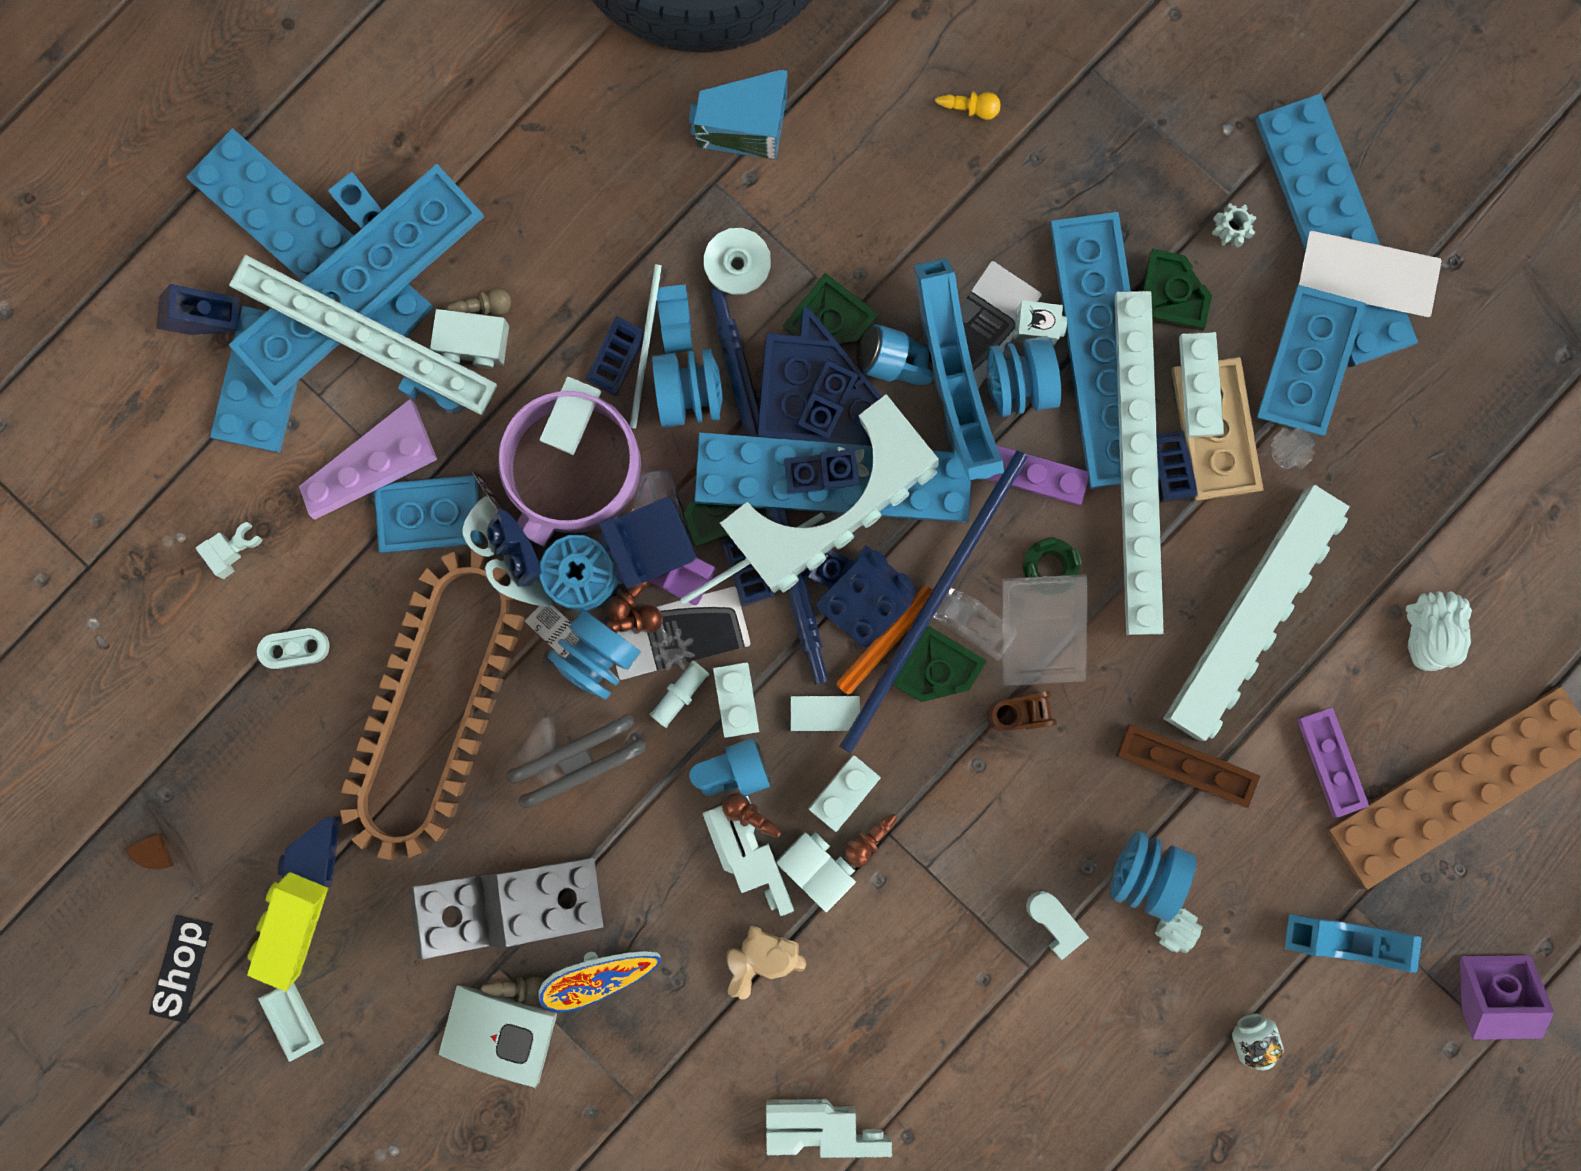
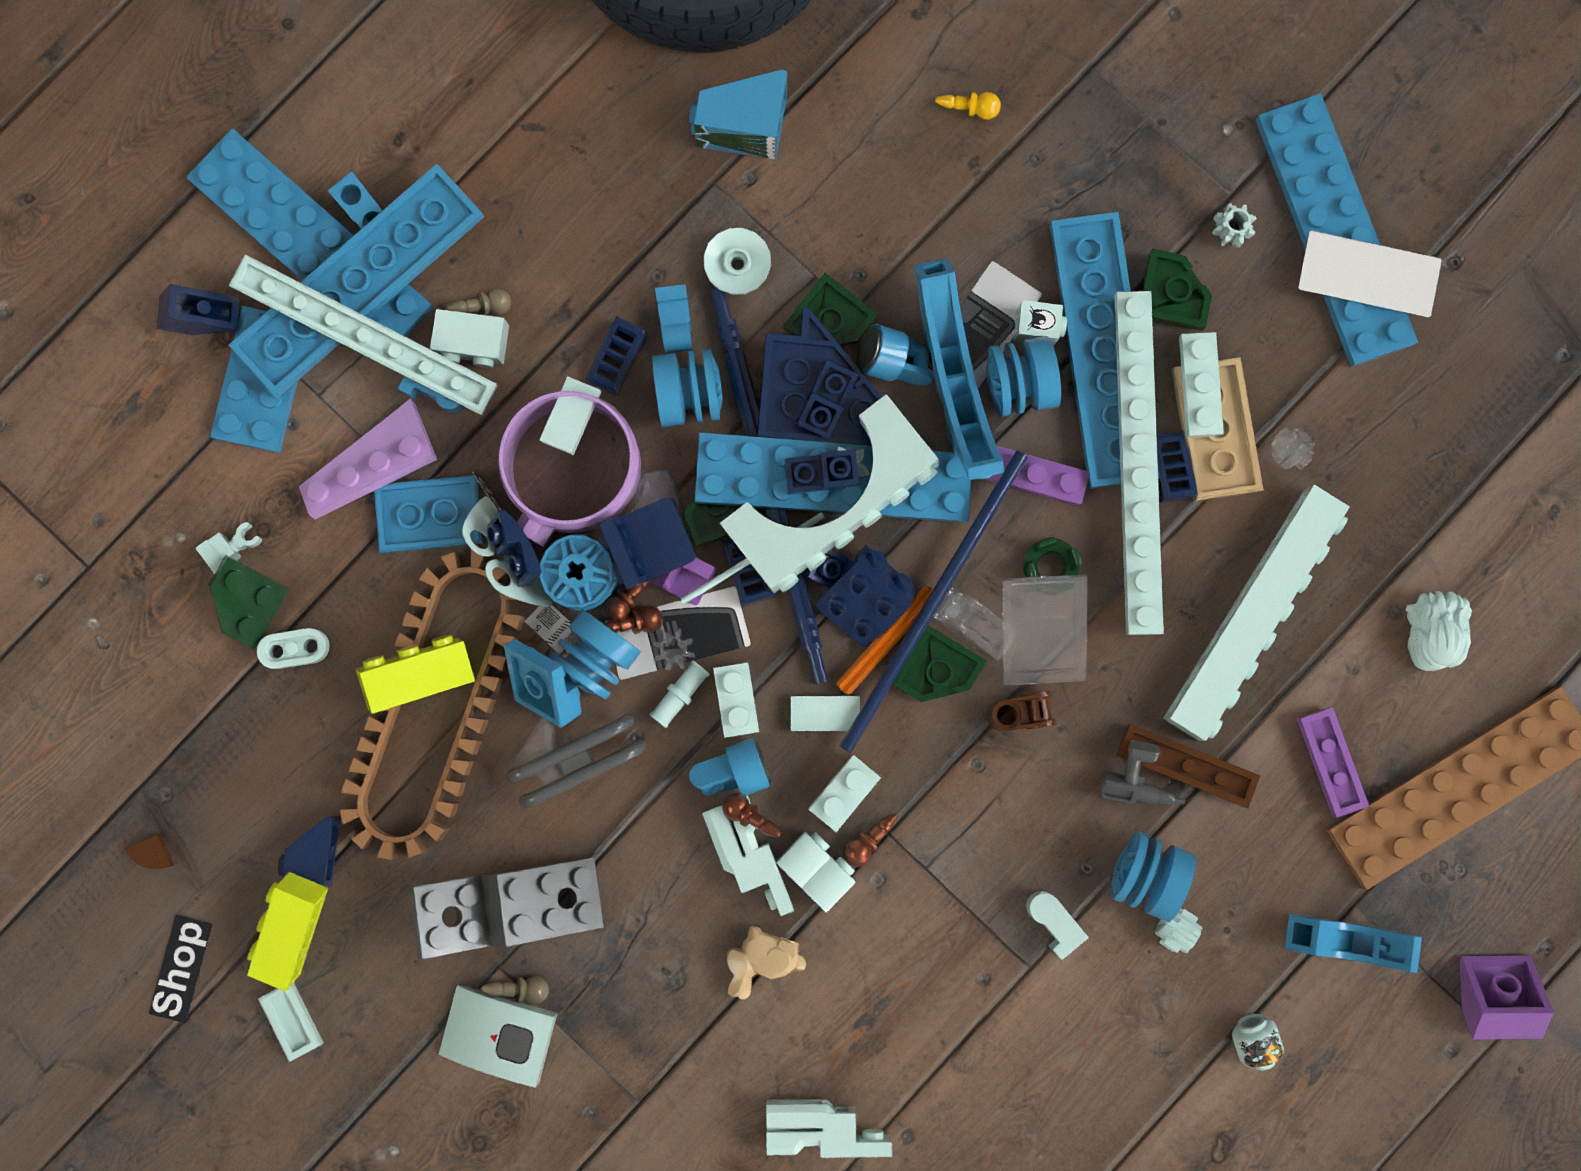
shield [538,952,661,1012] -> none
light aqua piece [630,264,662,429] -> none
dark azure plate [1256,285,1366,437] -> none
none -> dark green plate [208,555,290,649]
none -> neon yellow brick [356,635,475,714]
none -> dark azure plate [504,639,582,728]
none -> dark grey piece [1098,740,1185,805]

